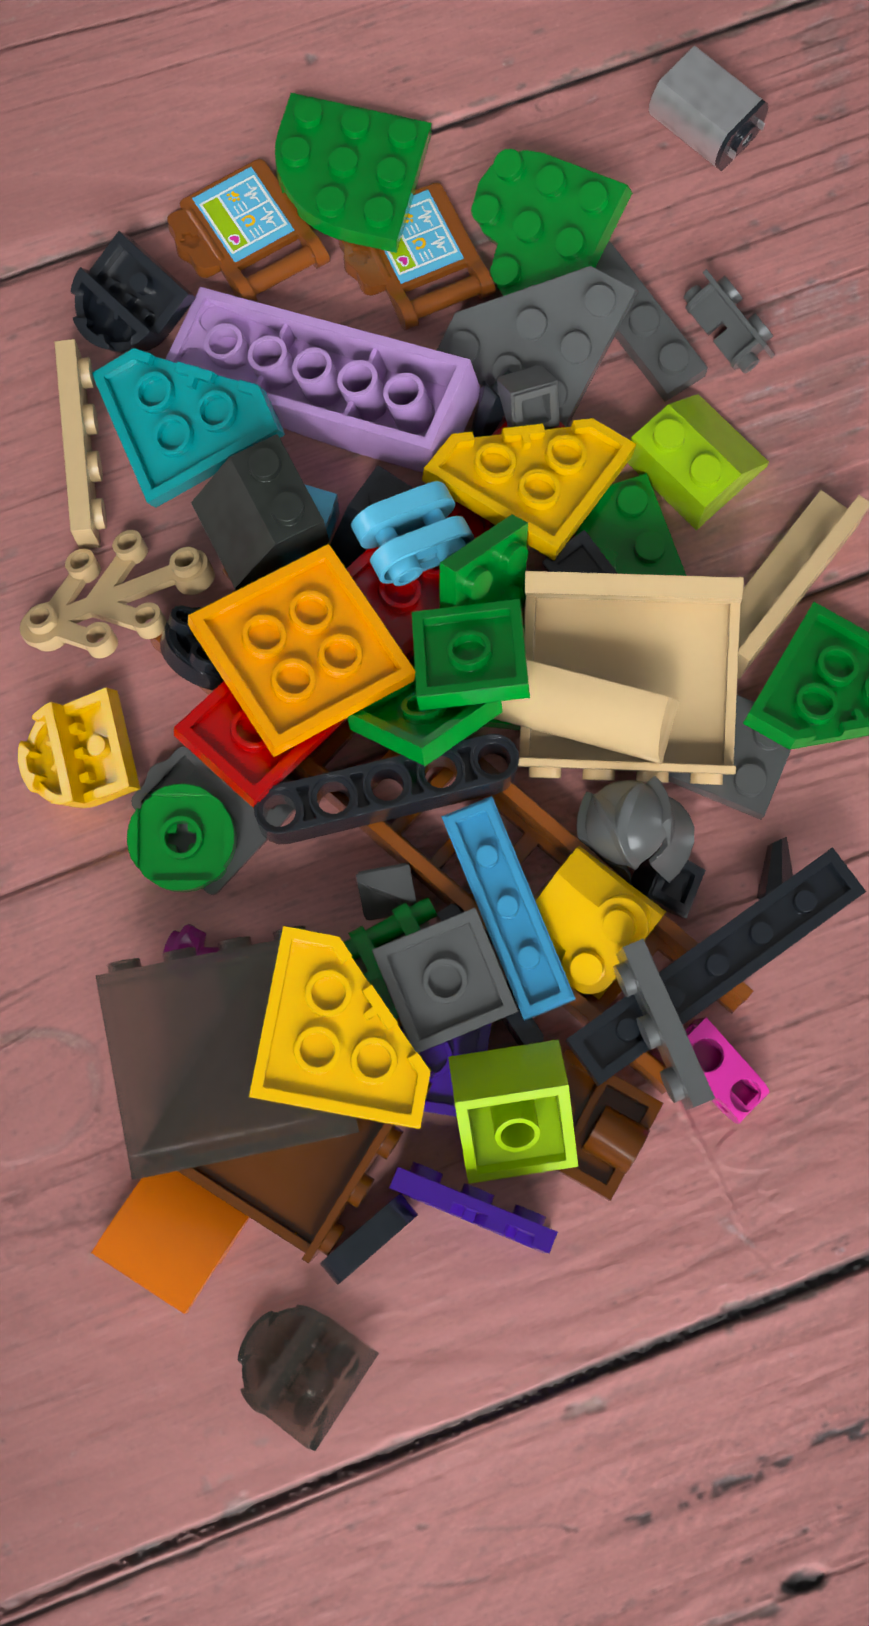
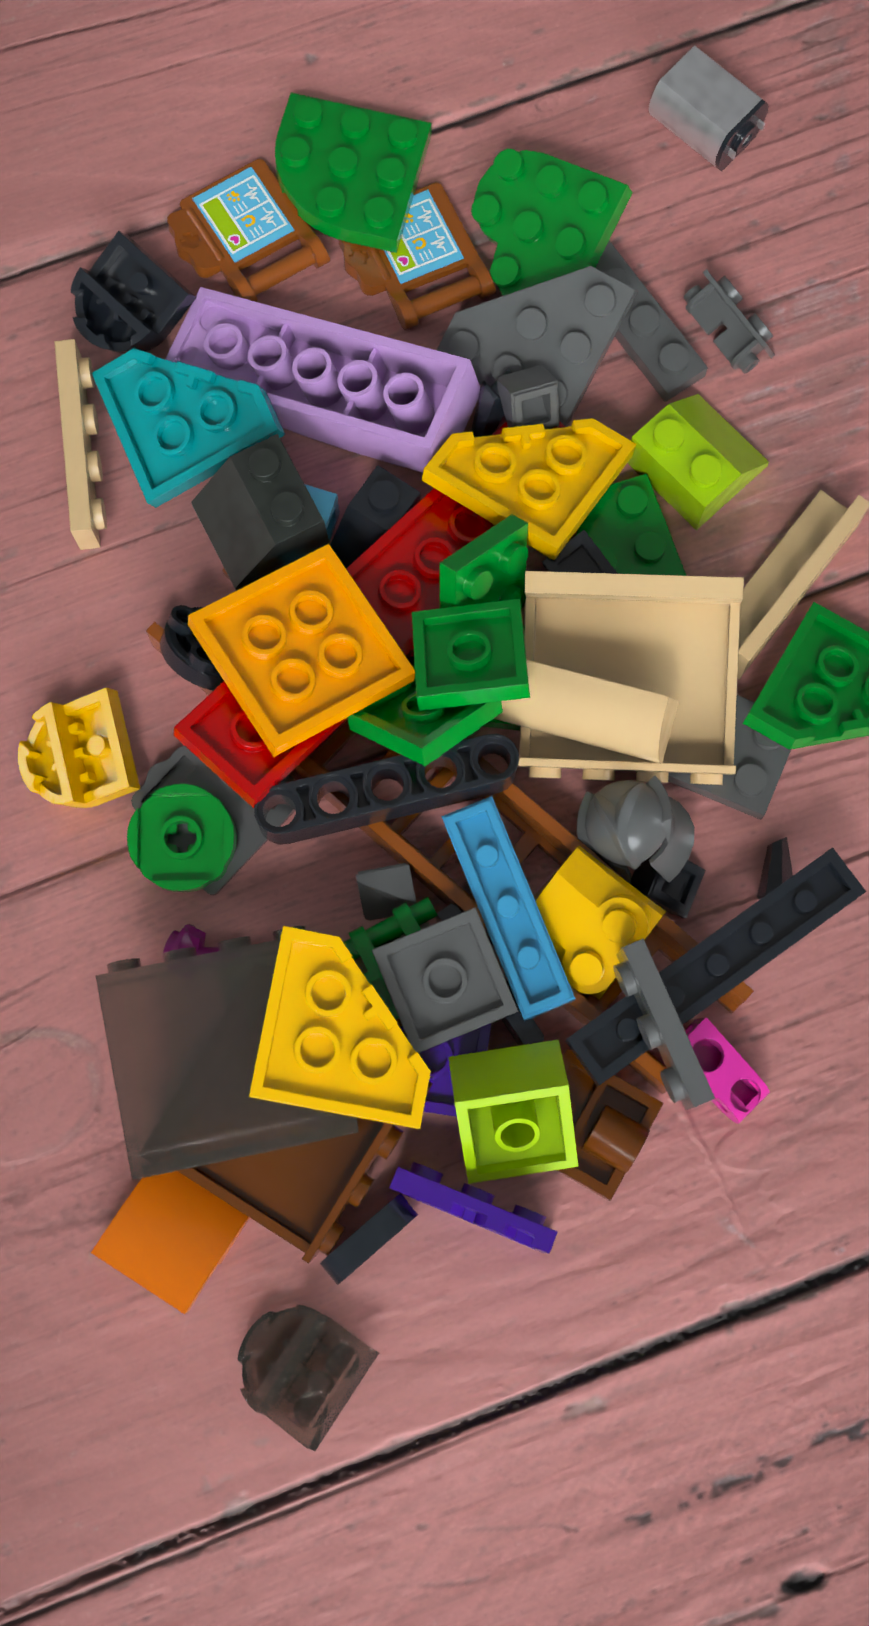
tan plant [20,530,215,658] -> none
medium azure brick [351,481,475,586] -> none

